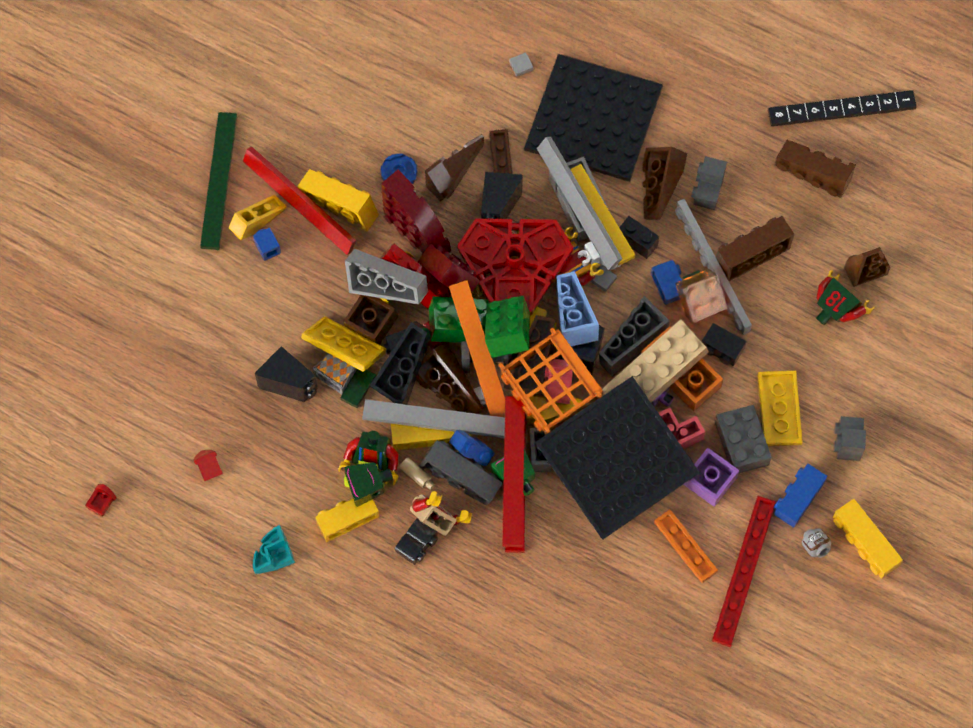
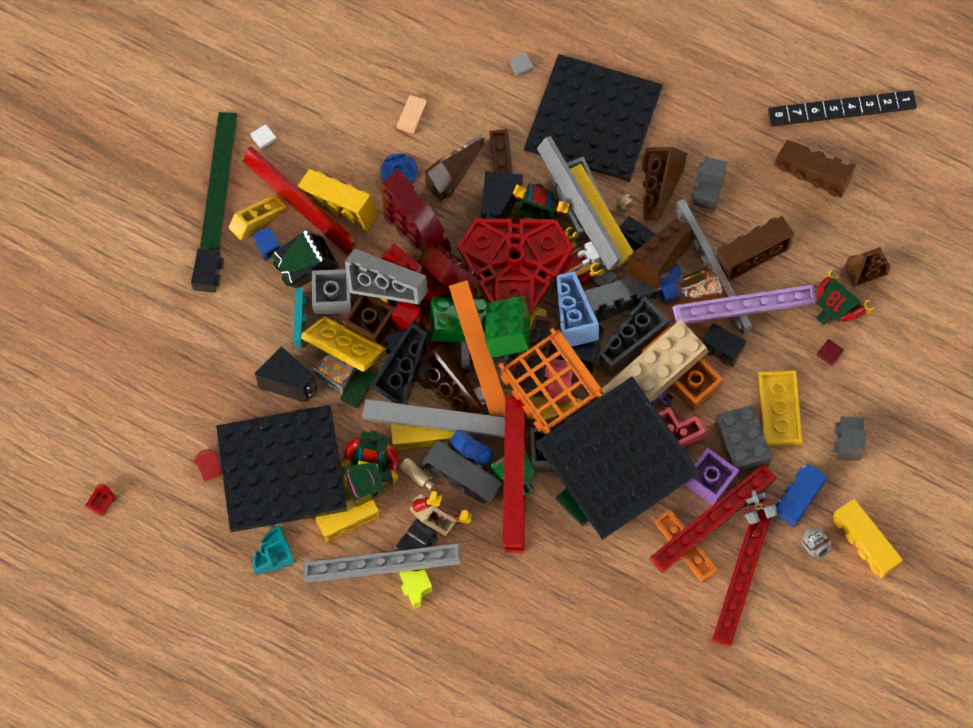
none -> black brick [191,248,224,293]
none -> black plate [216,405,347,532]
none -> white tile [251,124,277,150]
none -> slope [271,229,340,288]
none -> teal plate [293,288,307,348]
none -> light grey tile [304,543,461,583]
none -> light grey brick [312,269,352,315]
none -> red brick [392,301,423,331]
none -> light nougat tile [397,95,427,134]
none -> neon yellow brick [400,569,433,609]
none -> torso [512,184,570,219]
none -> dark green tile [555,488,589,527]
none -> dark grey wedge [584,277,662,323]
none -> tan bush [616,194,635,212]
none -> reddish brown wedge [628,219,691,289]
none -> red plate [649,464,777,574]
none -> lavender tile [673,285,817,324]
none -> light grey hips [741,490,777,525]
none -> dark red tile [817,339,844,366]

